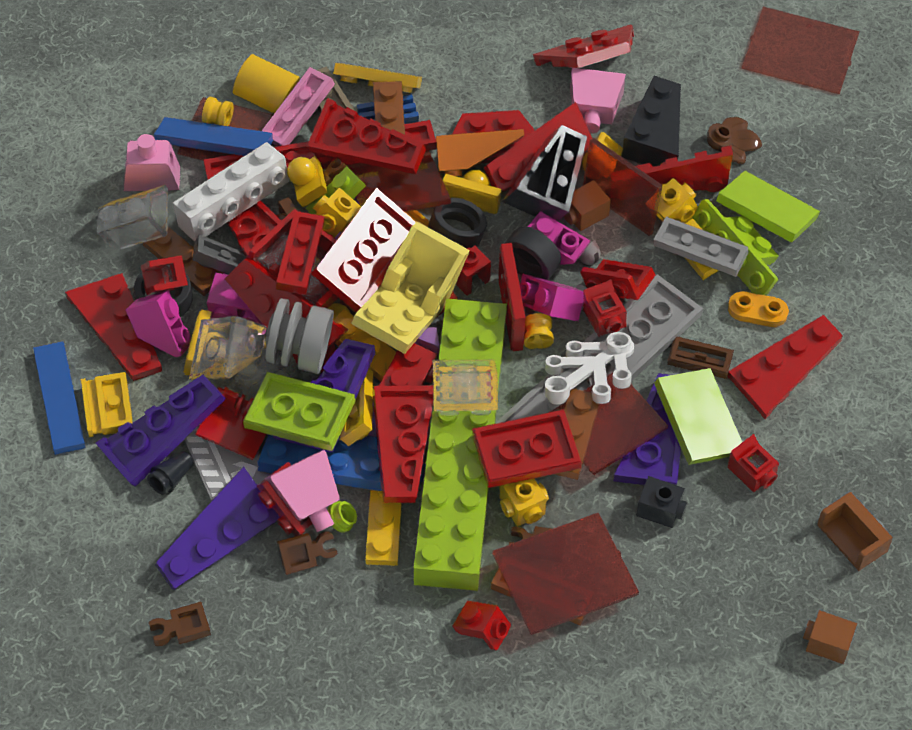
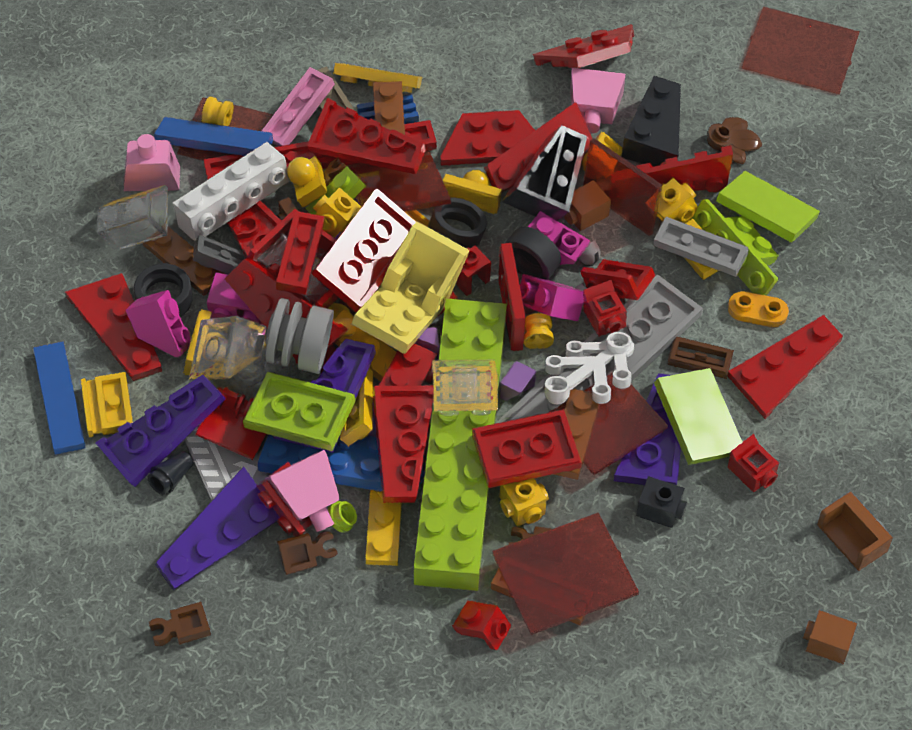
red window [141,255,188,295] -> none
yellow brick [233,54,300,114] -> none
orange slope [436,129,524,177] -> none
none -> medium lavender slope [500,361,536,401]

